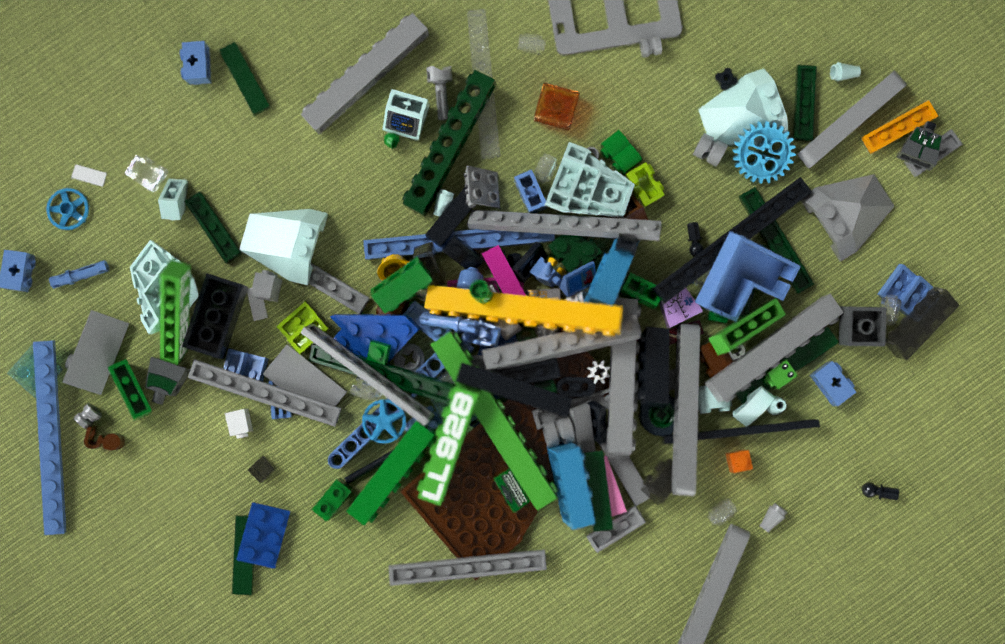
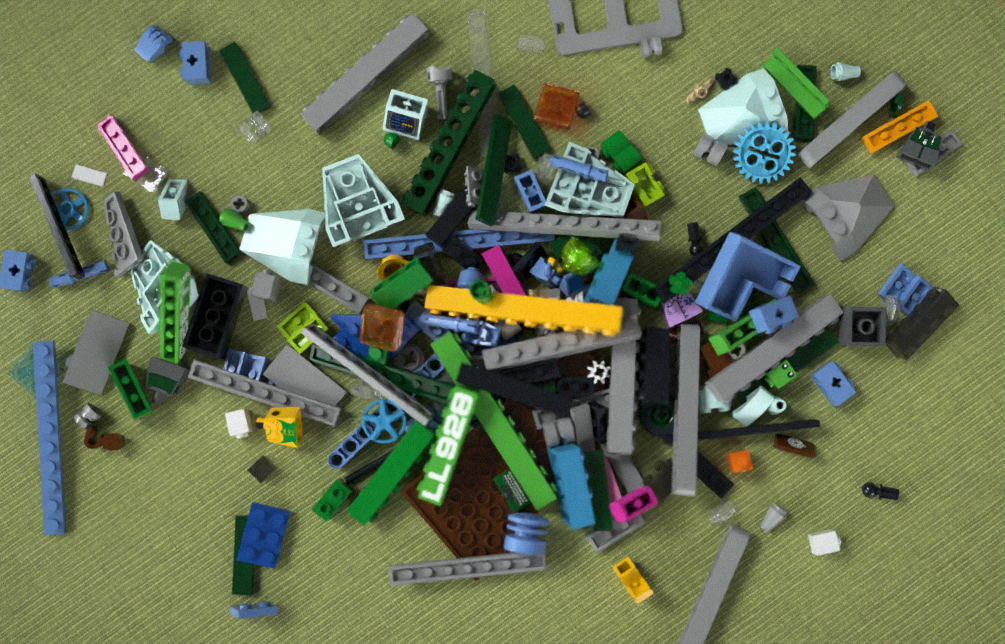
none -> black tile [29,173,85,280]
none -> tile [97,114,150,182]
none -> light grey wing [103,191,144,277]
none -> medium blue hand [135,25,174,62]
none -> bright green cone [219,208,249,232]
none -> light grey bush [230,195,249,214]
none -> medium blue wing [230,601,278,619]
none -> clear wheel [237,110,273,146]
none -> yellow torso [256,407,303,448]
none -> light aqua wedge [322,154,405,247]
none -> clear orange brick [360,303,404,352]
none -> dark green tile [475,114,513,226]
none -> dark green tile [498,85,550,160]
none -> black plate [504,154,521,173]
none -> medium blue wheel [504,512,550,555]
none -> medium blue pin [550,154,609,183]
none -> clear neon green cylinder [561,236,600,275]
none -> black hinge [575,102,591,119]
none -> dark pink brick [609,486,658,523]
none -> yellow brick [612,556,654,605]
none -> green plant [669,271,692,296]
none -> tan piece [686,78,714,103]
none -> black tile [696,451,734,499]
none -> medium blue brick [749,296,799,334]
none -> bright green fence [762,48,830,120]
none -> reddish brown slope [773,434,816,458]
none -> white brick [808,529,841,556]
none -> dark green tile [889,94,905,118]

